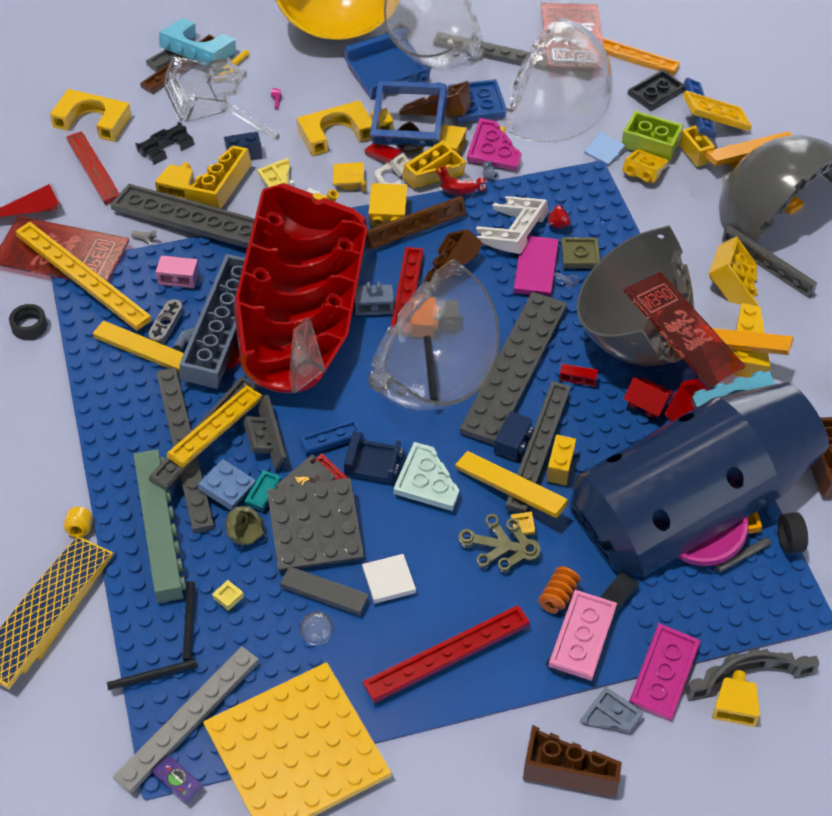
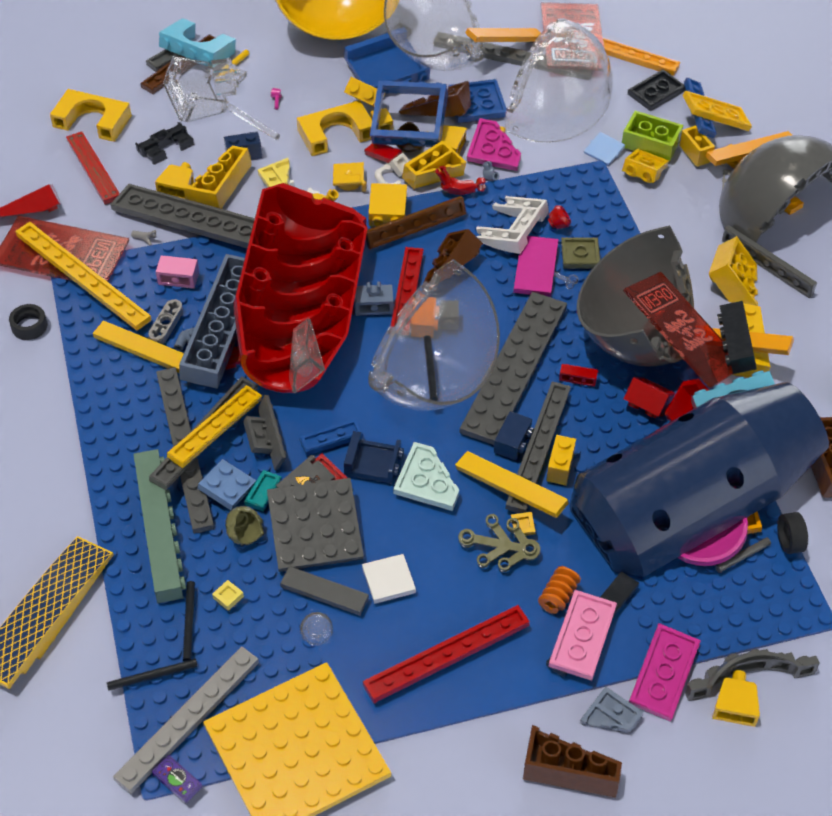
yellow head [63,506,93,538] -> none
none -> yellow brick [344,77,385,107]
none -> light orange tile [465,28,546,42]
none -> black brick [717,301,757,374]

